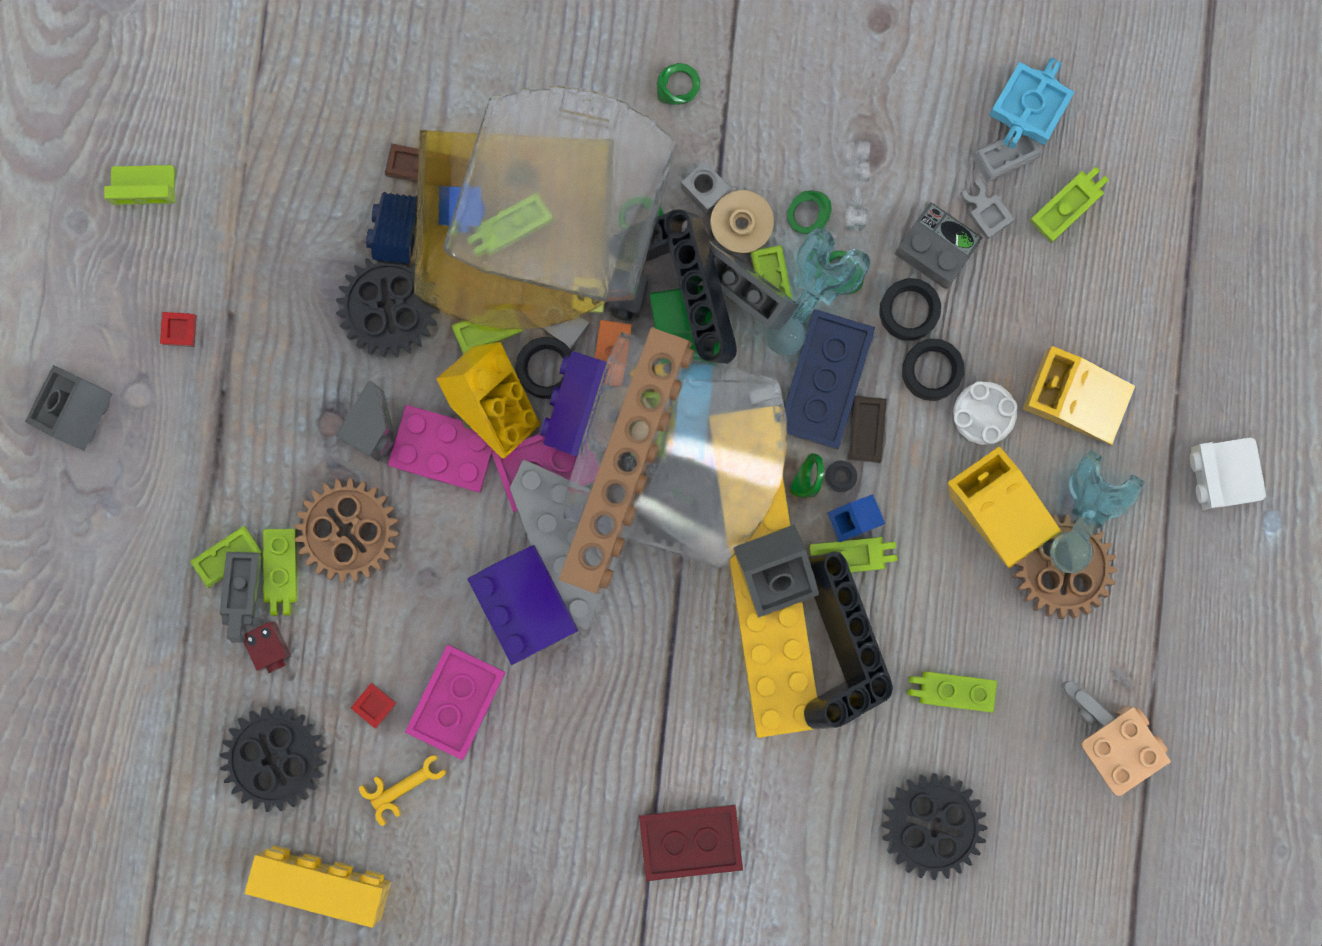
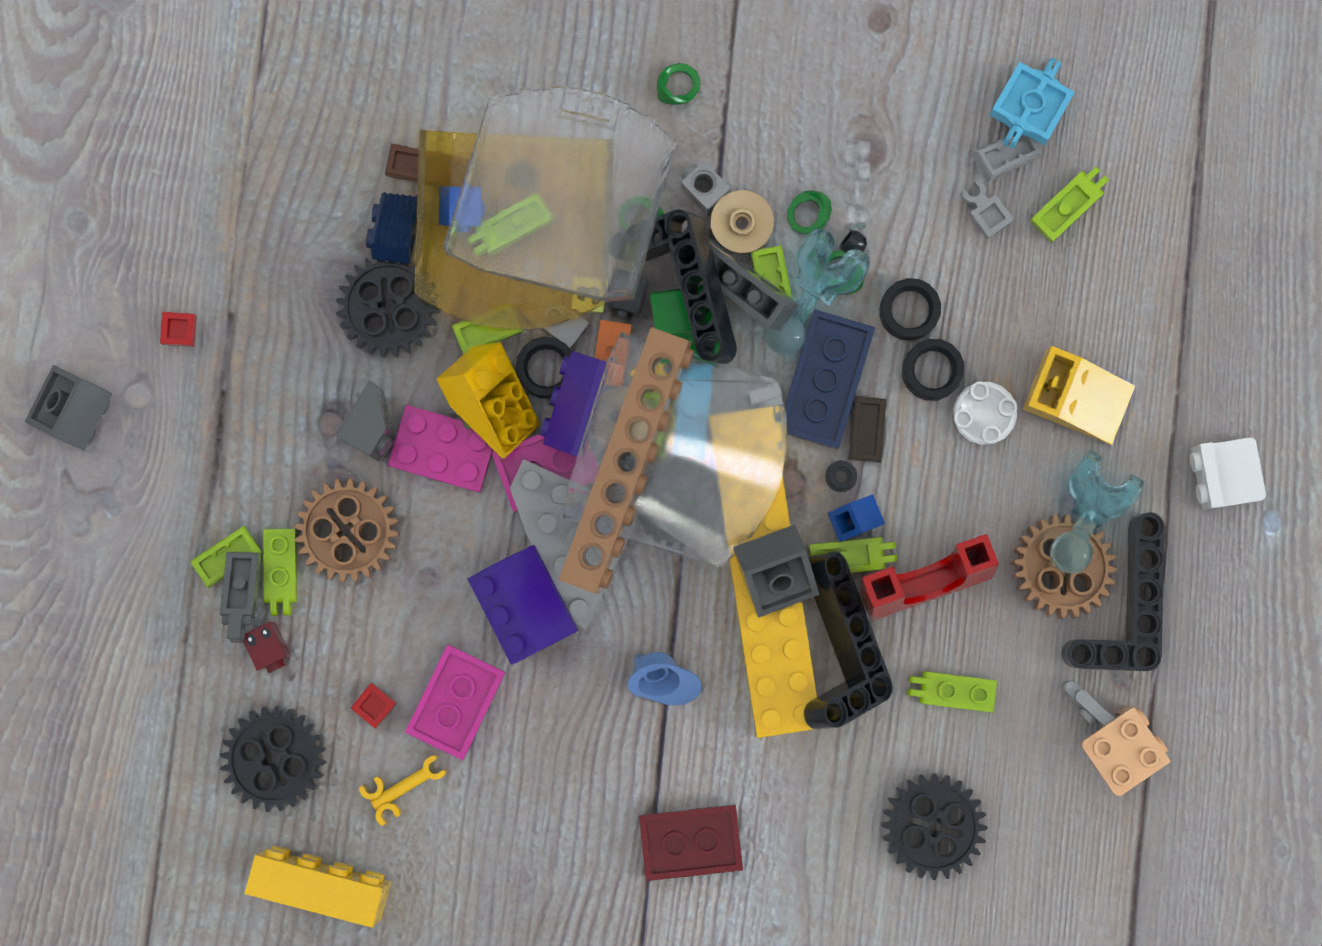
lime panel [104,165,175,205] -> none
green piece [790,453,824,499] -> none
dark grey slope [895,202,983,290] -> none
yellow slope [947,446,1061,569] -> none
none -> medium blue piece [627,652,702,706]
none -> black hinge [839,228,867,256]
none -> red arch [860,534,999,621]
none -> black beam [1061,512,1165,671]

